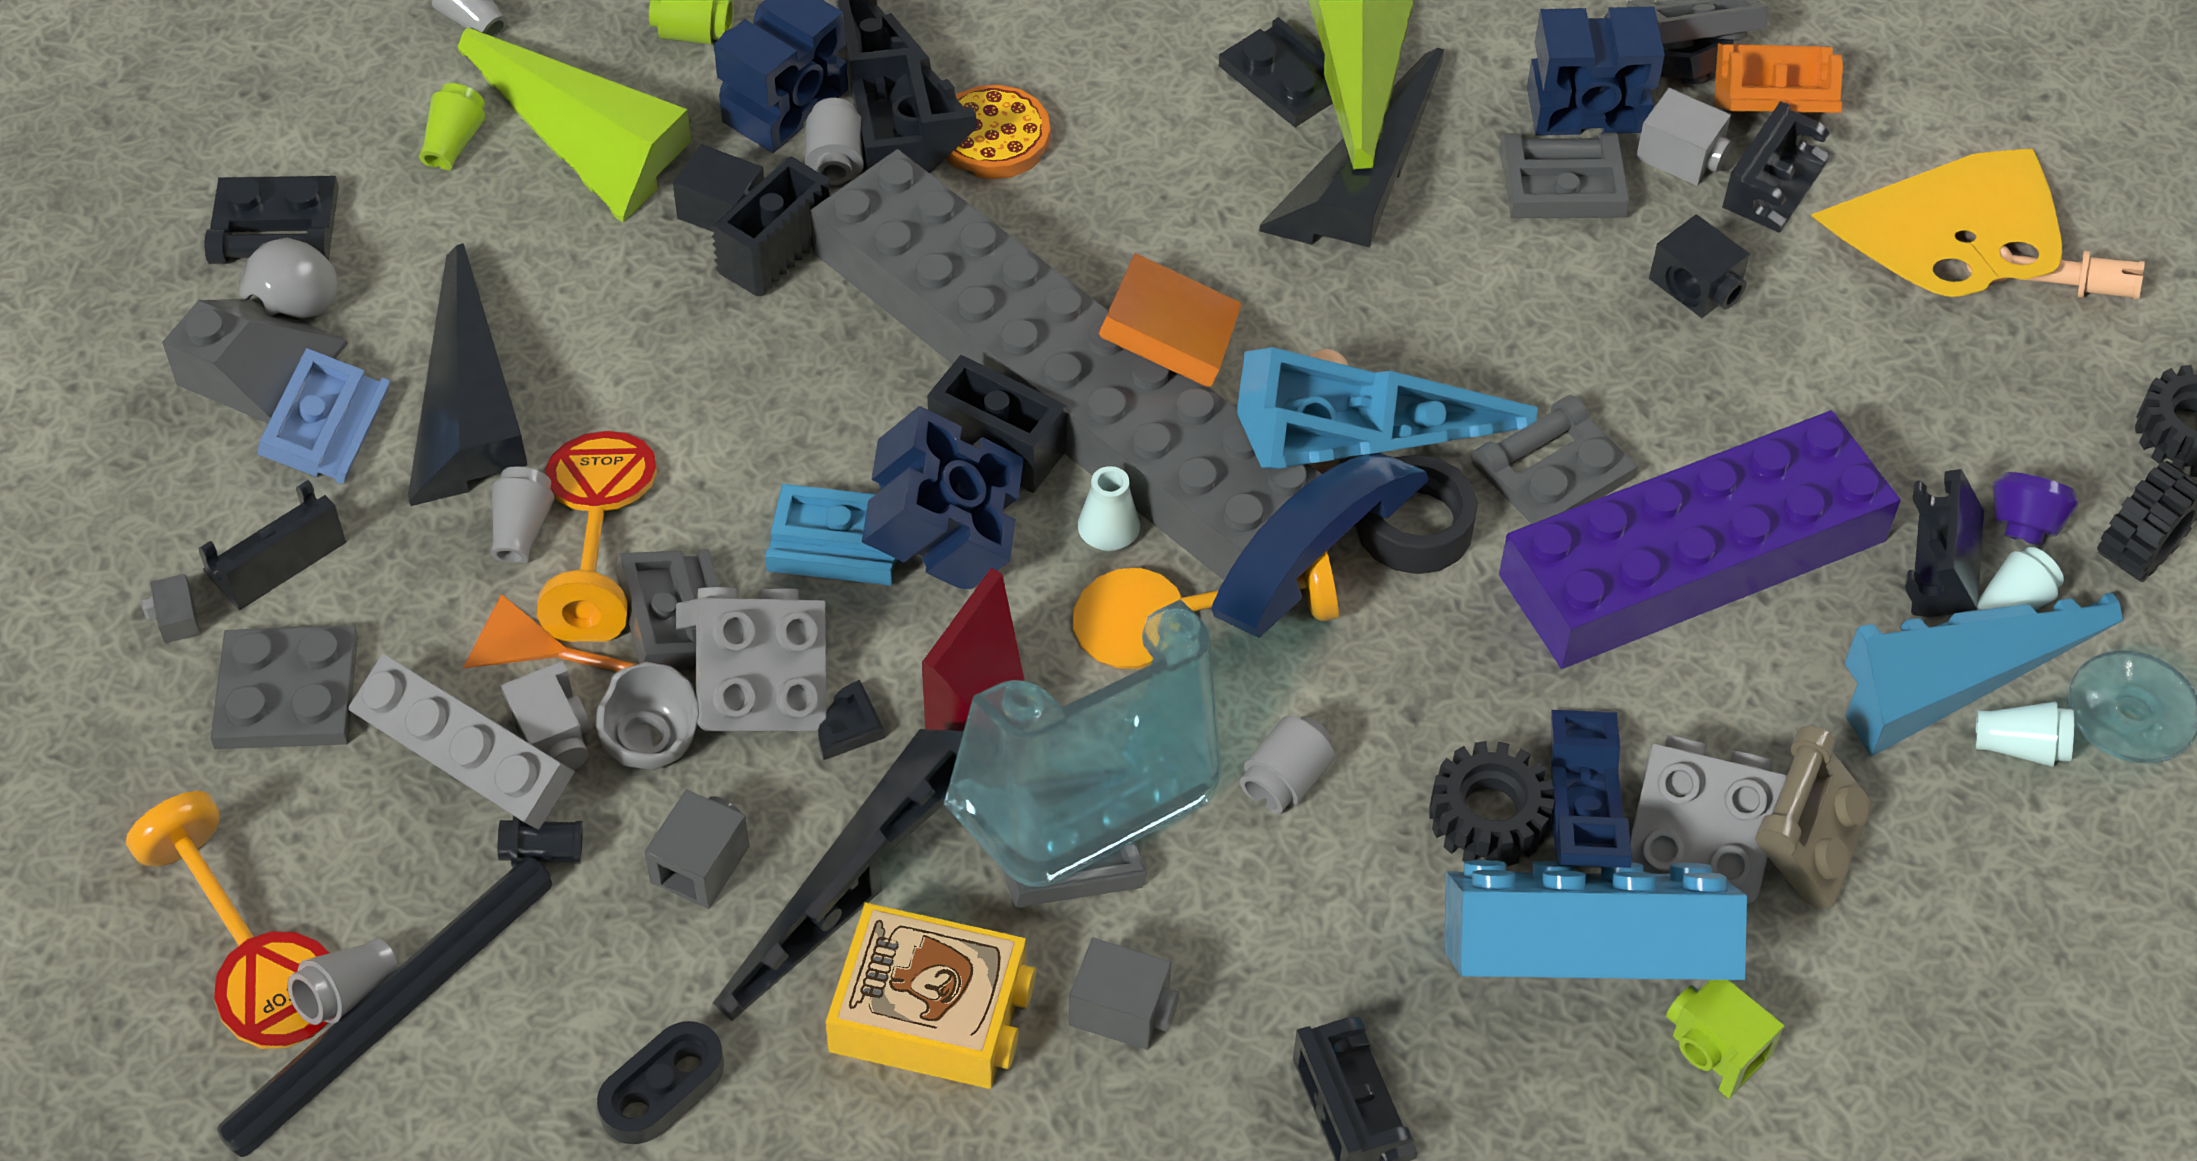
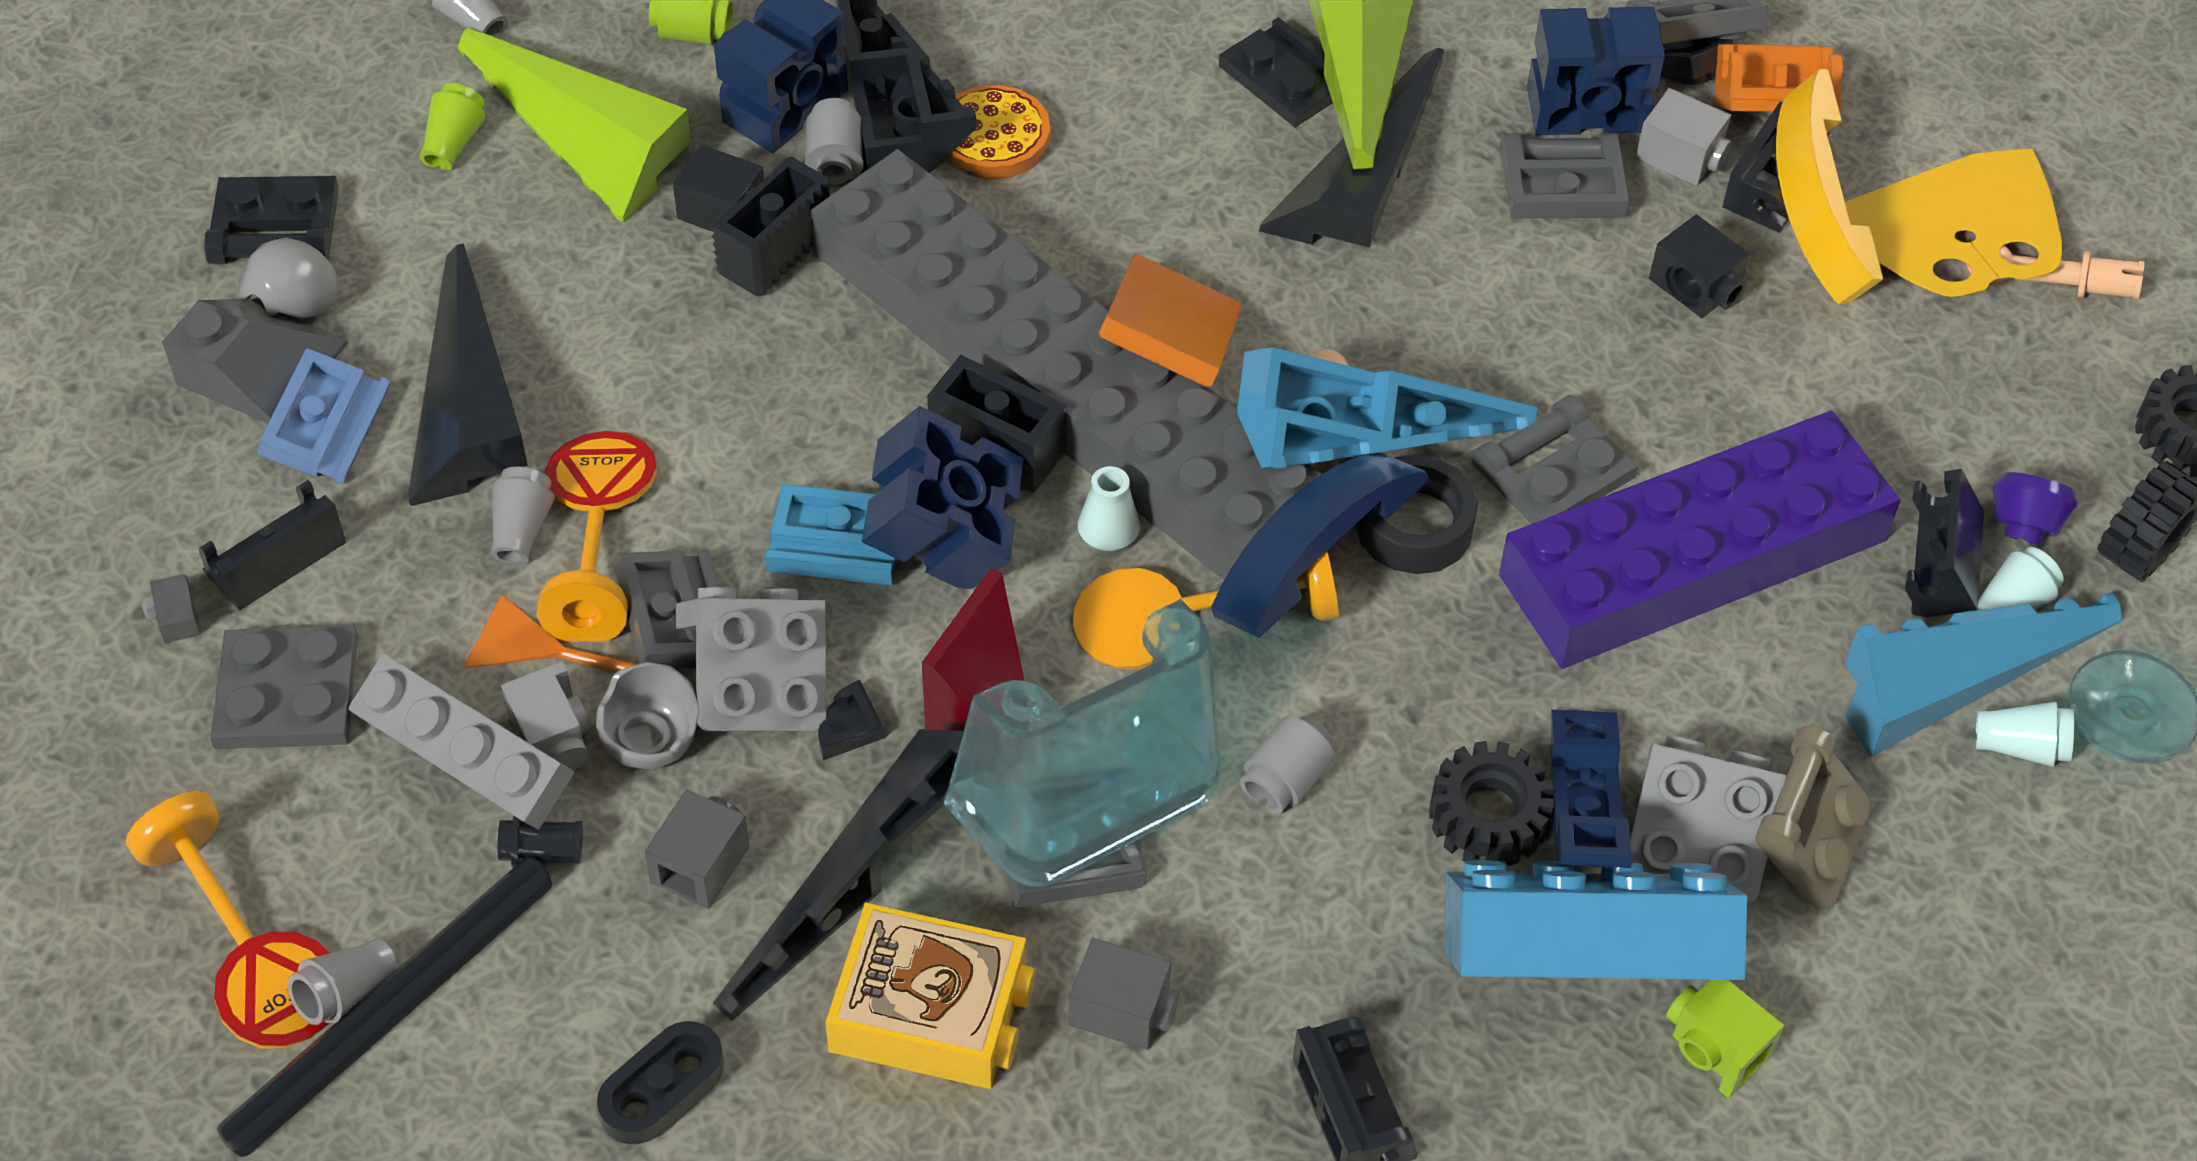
none -> yellow slope [1776,69,1883,304]

